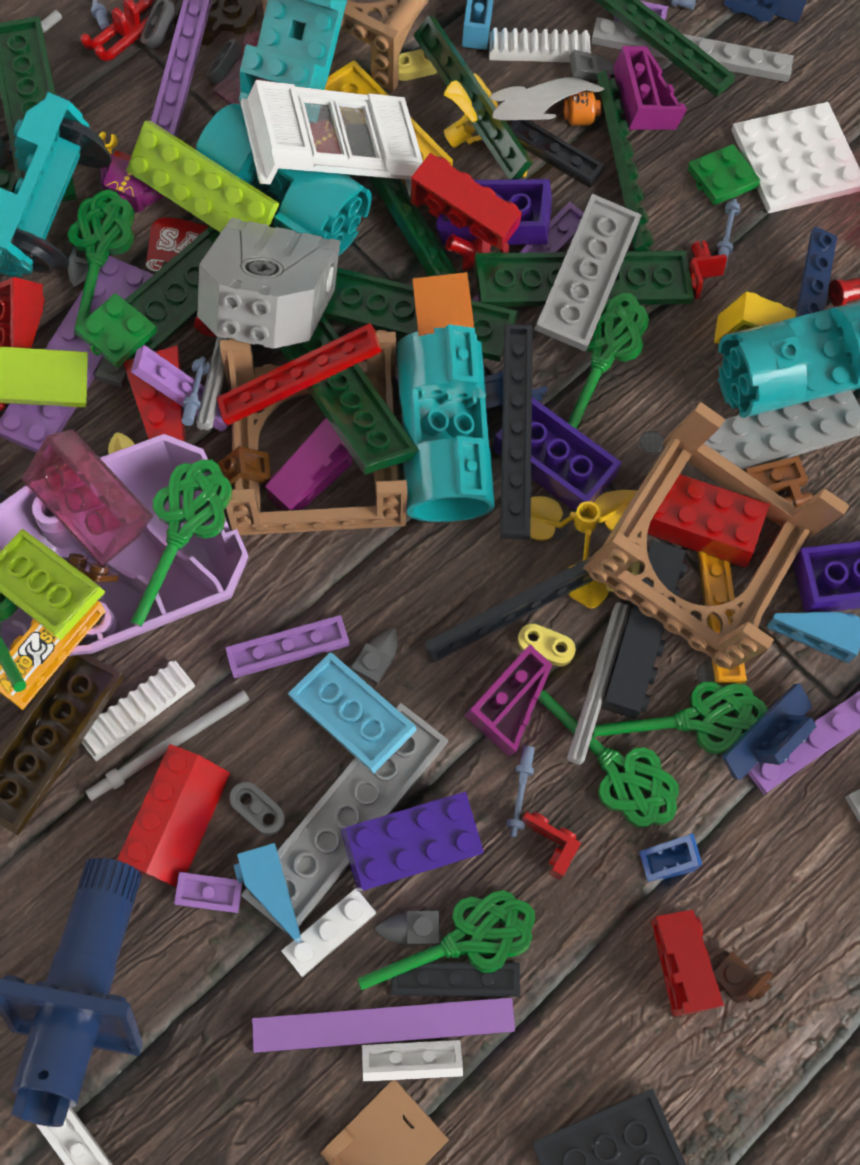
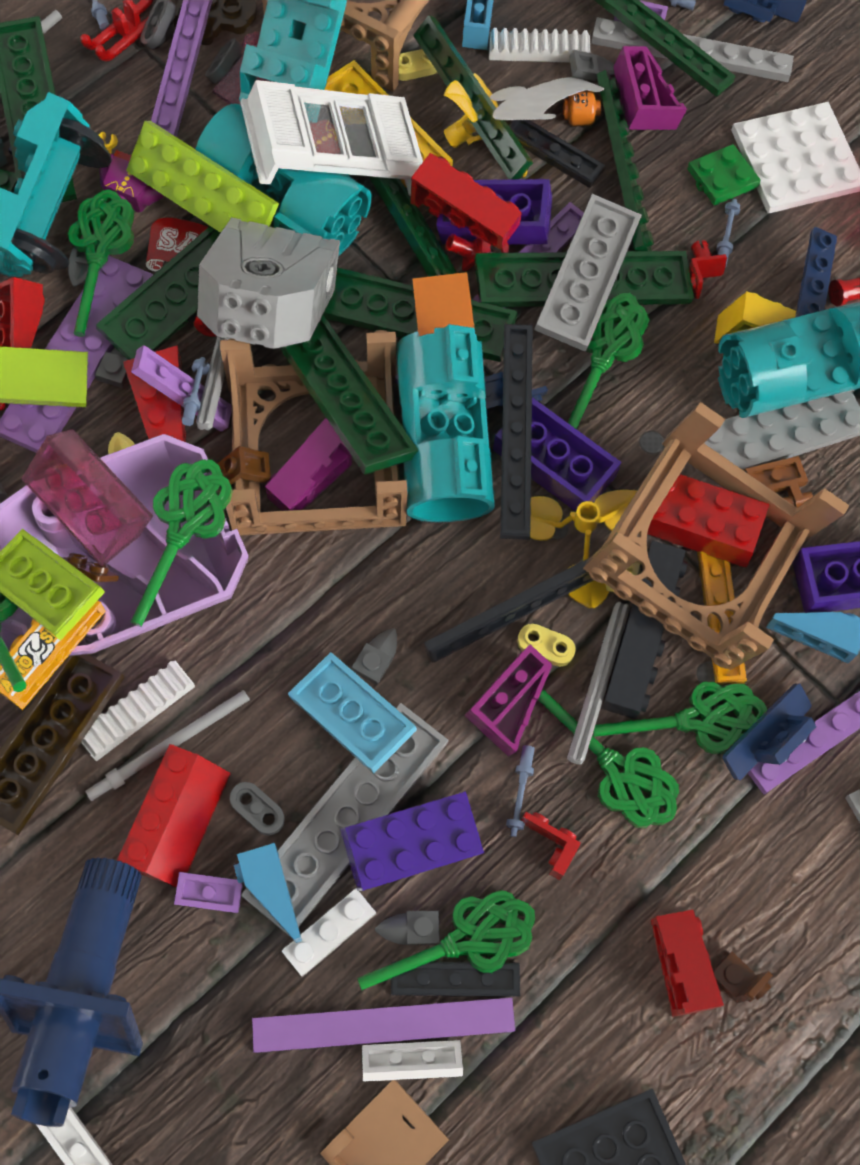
green plate [75,293,157,368] -> none
red plate [216,323,382,425] -> none
medium lavender plate [225,615,350,678] -> none
blue slope [639,834,702,882] -> none

